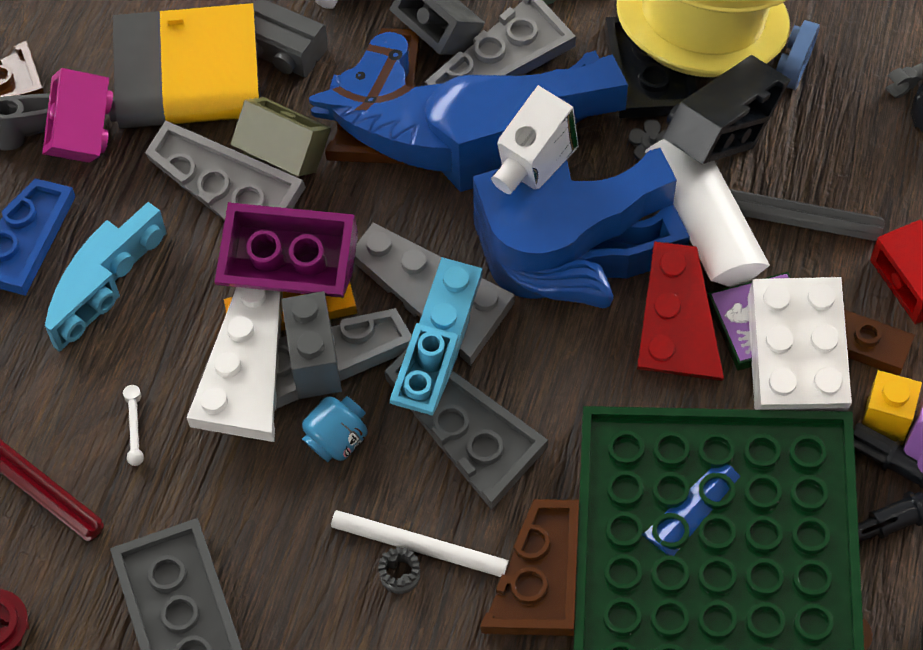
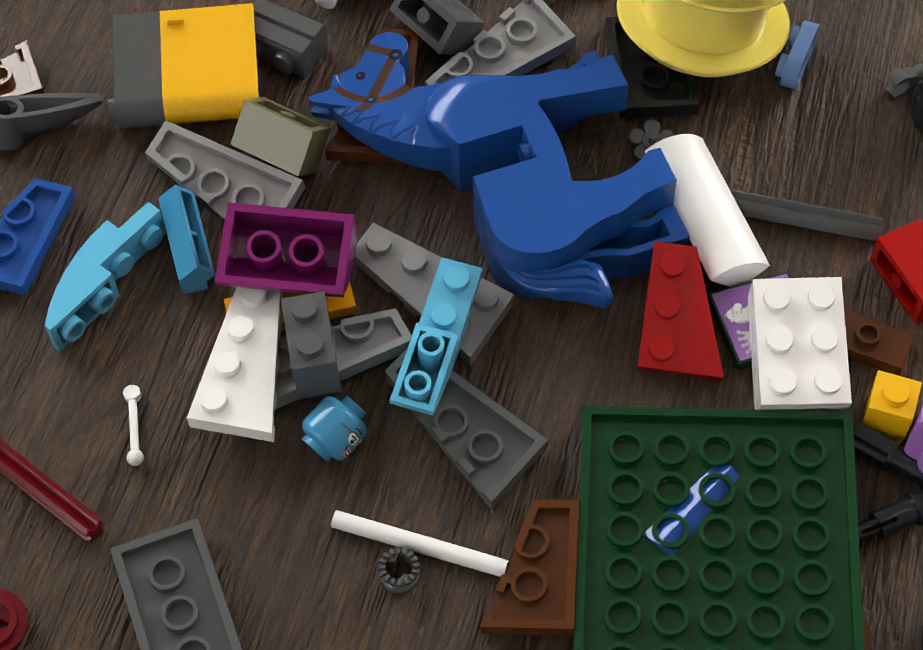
dark pink brick [42,68,113,163] -> none
white torso [491,85,578,194] -> none
black wedge [663,55,791,164] -> none
none -> dark azure piece [158,184,216,295]

